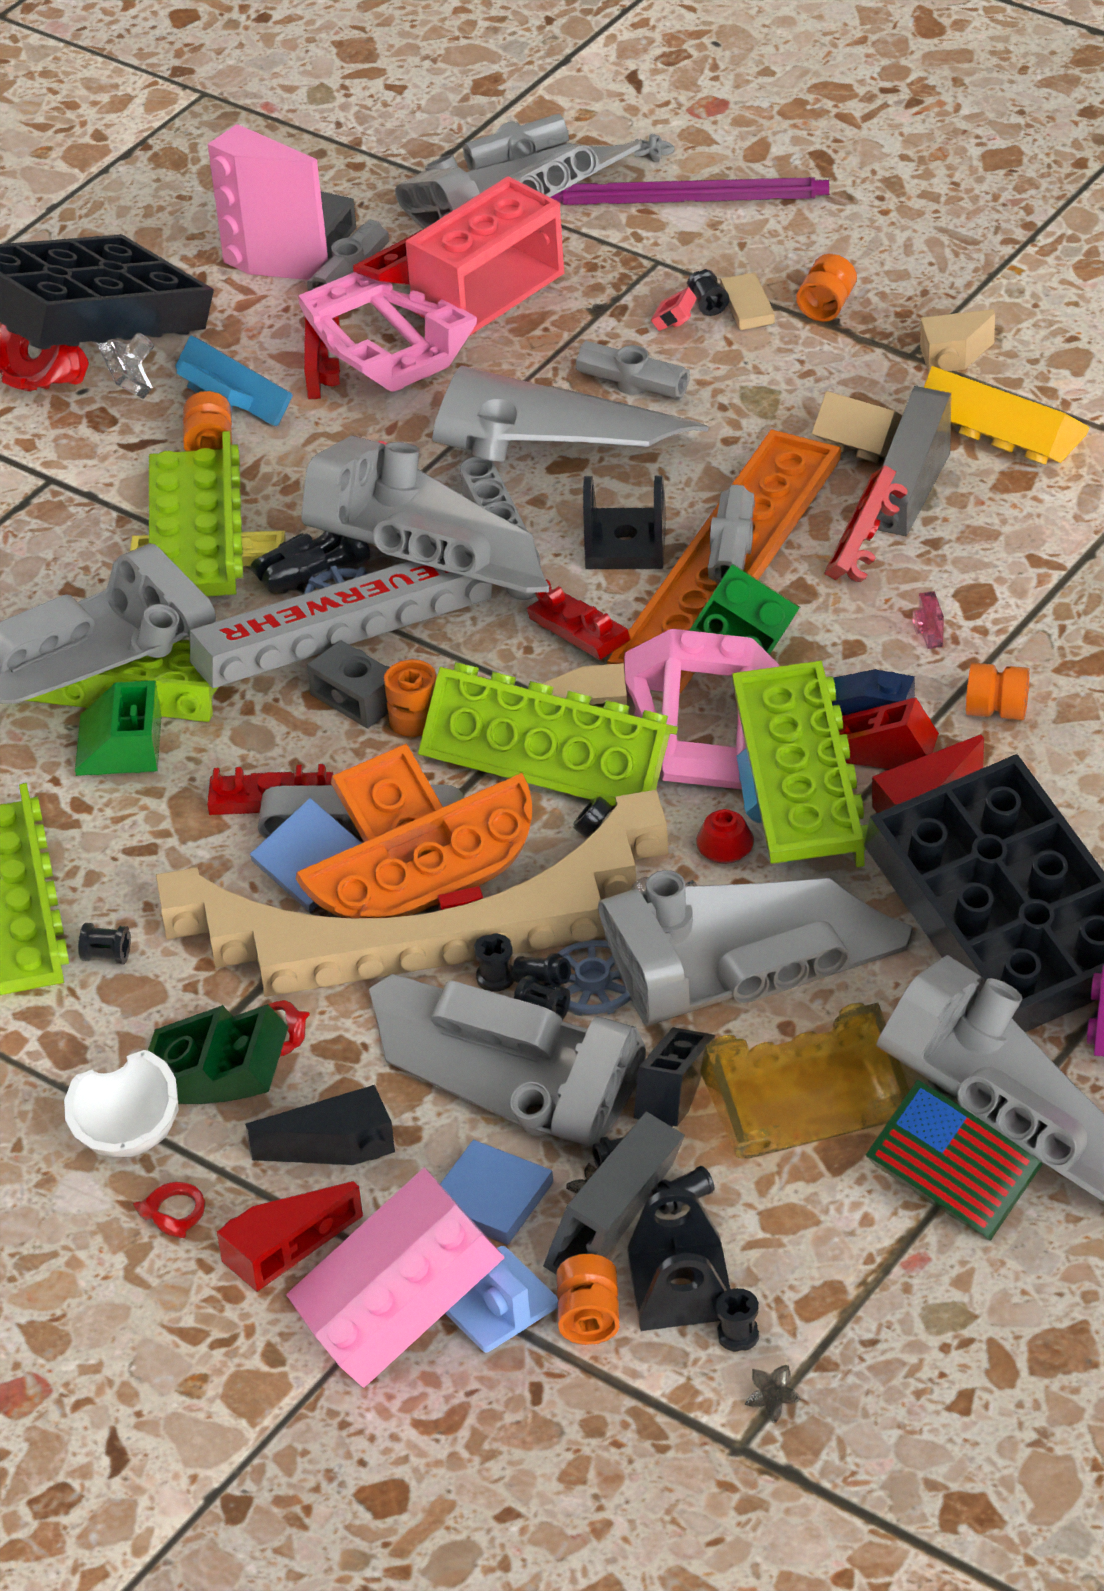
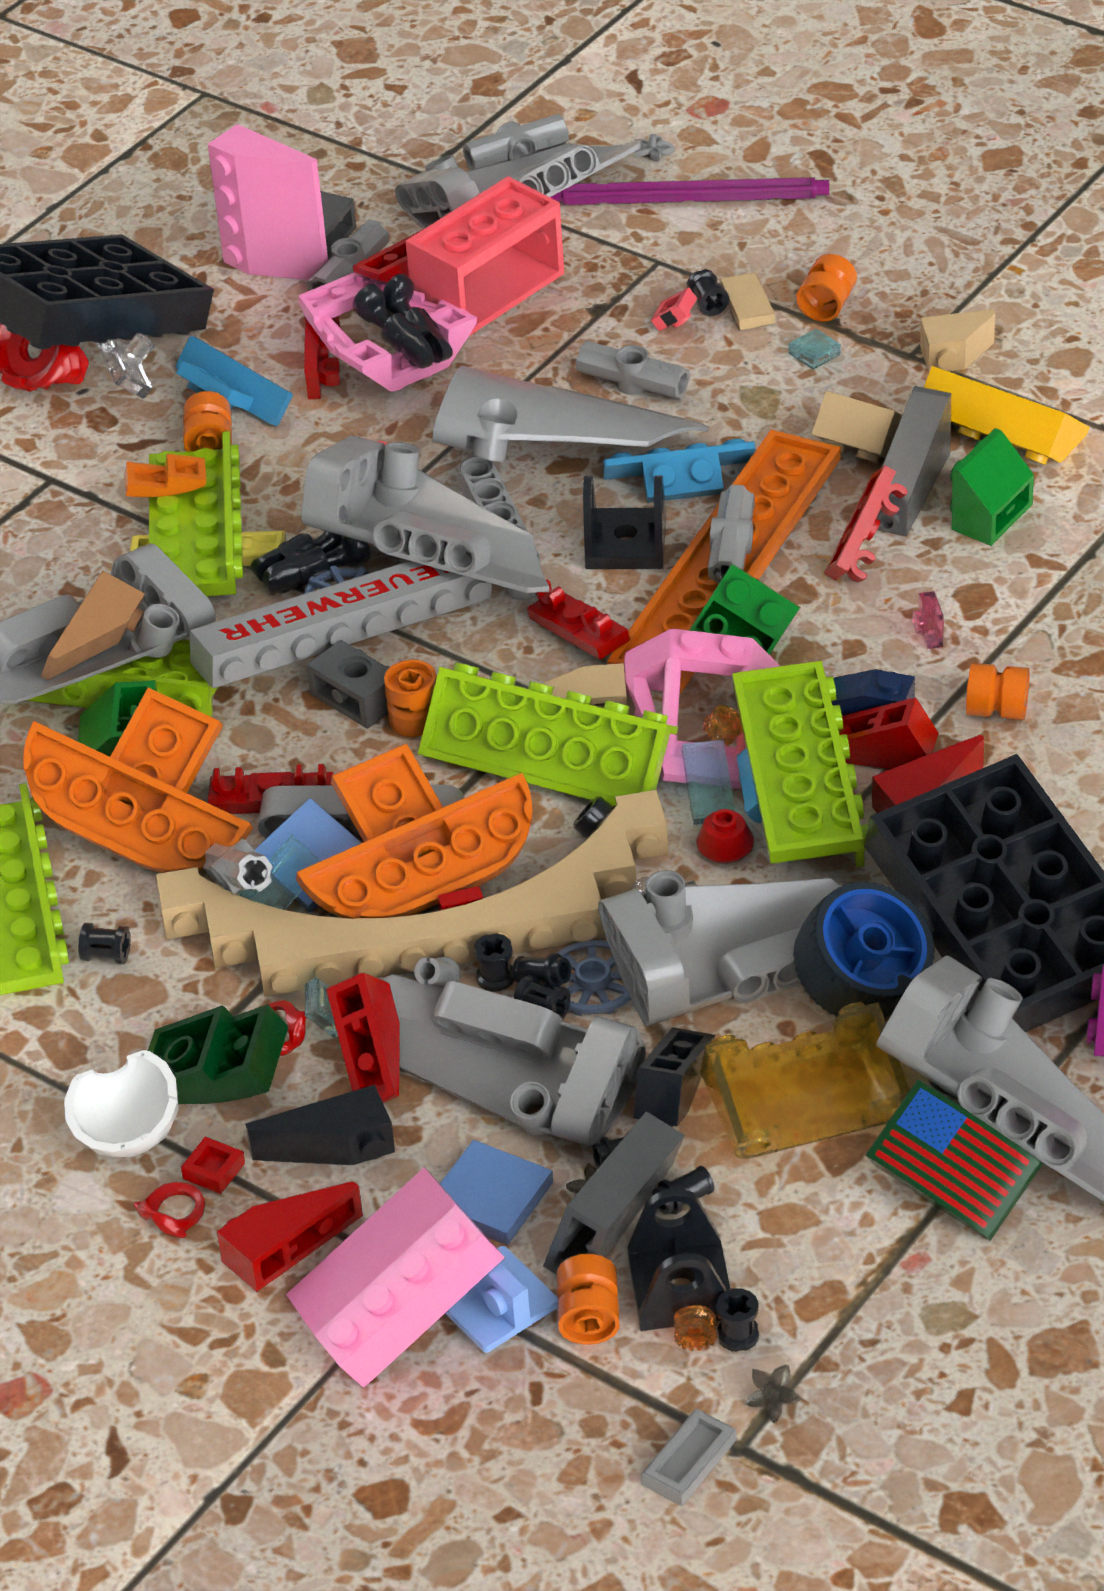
none -> orange plate [23,688,253,873]
none -> medium nougat slope [41,571,145,680]
none -> orange slope [124,454,206,497]
none -> red plate [181,1136,245,1194]
none -> light grey piece [203,839,273,895]
none -> clear light blue tile [238,834,322,910]
none -> clear light blue tile [305,977,338,1038]
none -> red slope [326,972,400,1103]
none -> black piece [353,273,453,369]
none -> light grey pin [414,957,461,988]
none -> dark azure bracket [602,439,756,503]
none -> light grey tile [641,1408,737,1506]
none -> clear orange bush [674,1305,717,1351]
none -> clear light blue tile [681,740,735,825]
none -> clear orange bush [702,705,743,747]
none -> clear light blue tile [789,329,841,370]
none -> wheel [793,881,935,1023]
none -> green slope [949,428,1034,546]

